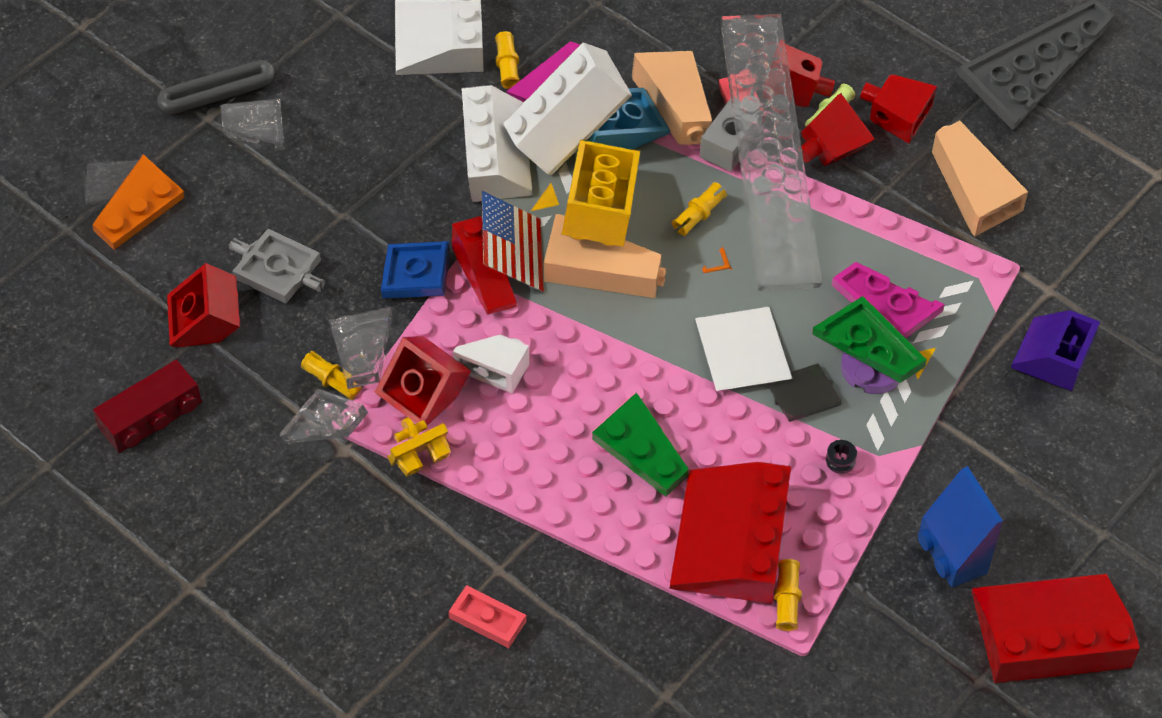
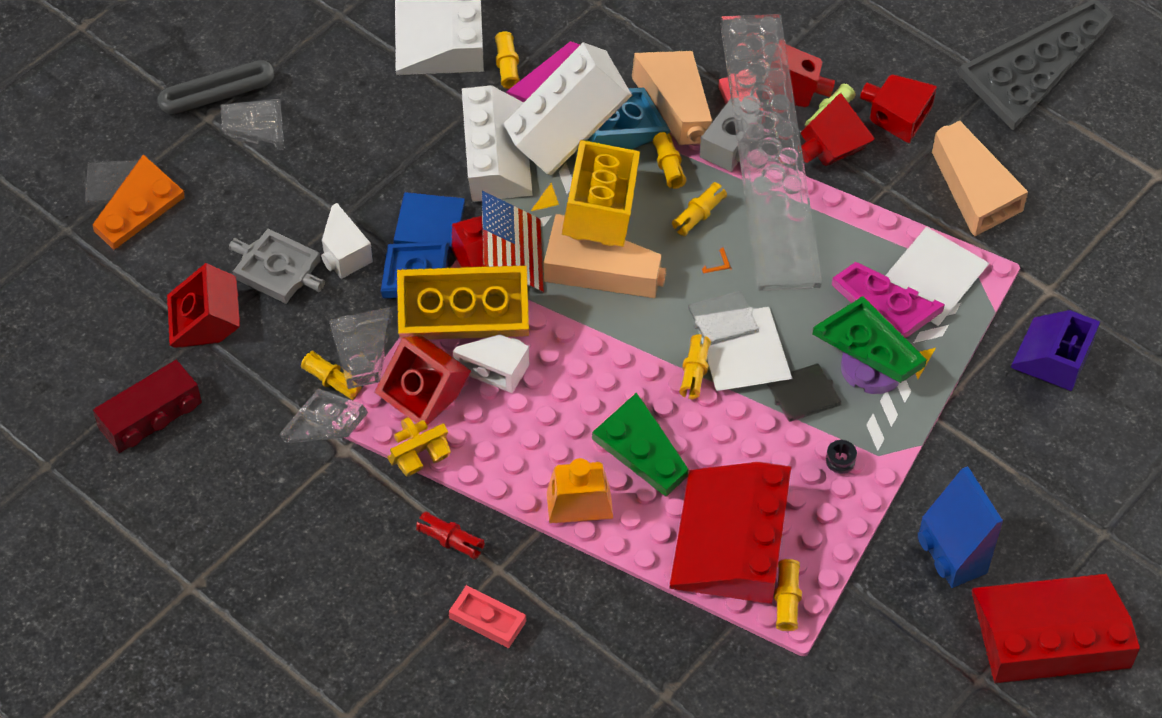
none -> white slope [321,203,373,279]
none -> blue tile [394,192,465,253]
none -> yellow brick [397,265,529,340]
none -> red pin [416,511,485,559]
none -> light orange torso [547,458,613,523]
none -> yellow pin [653,132,686,189]
none -> yellow pin [679,334,711,399]
none -> clear piece [688,291,759,345]
none -> white sticker [885,227,989,326]

